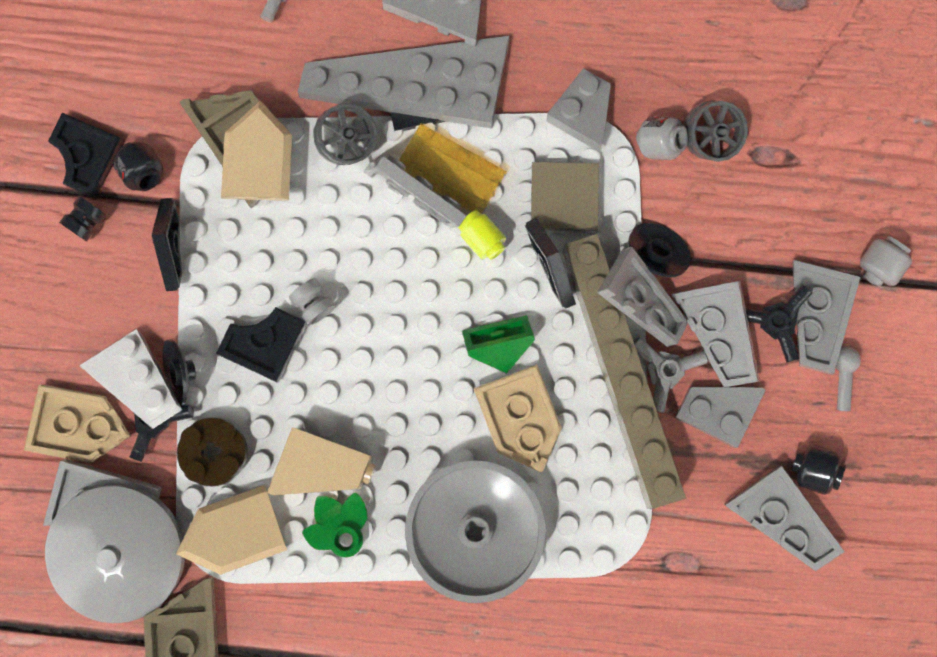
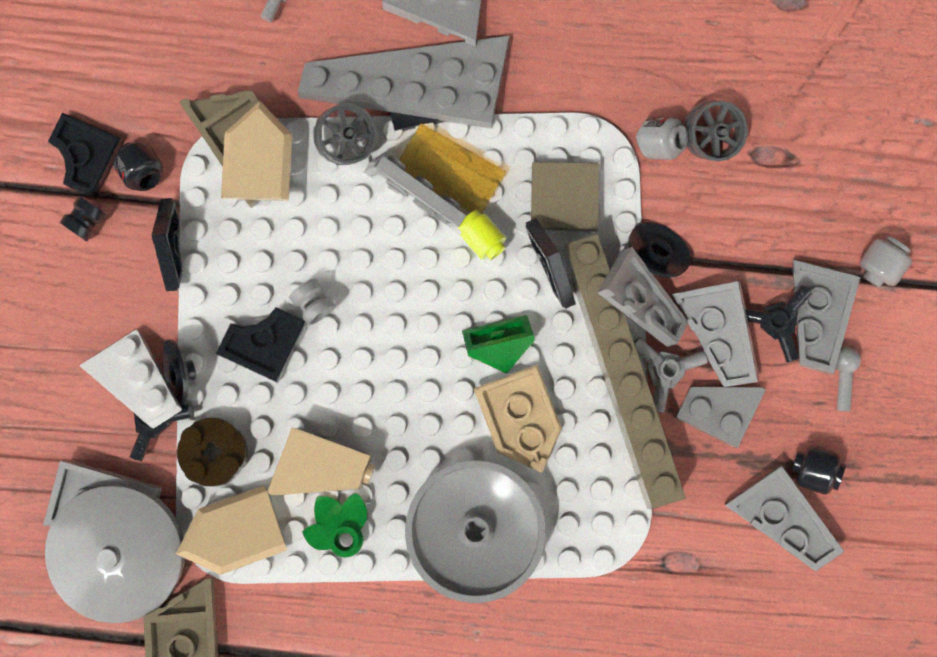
tan tile [24,384,131,463] -> none
light grey wing [546,69,611,152] -> none

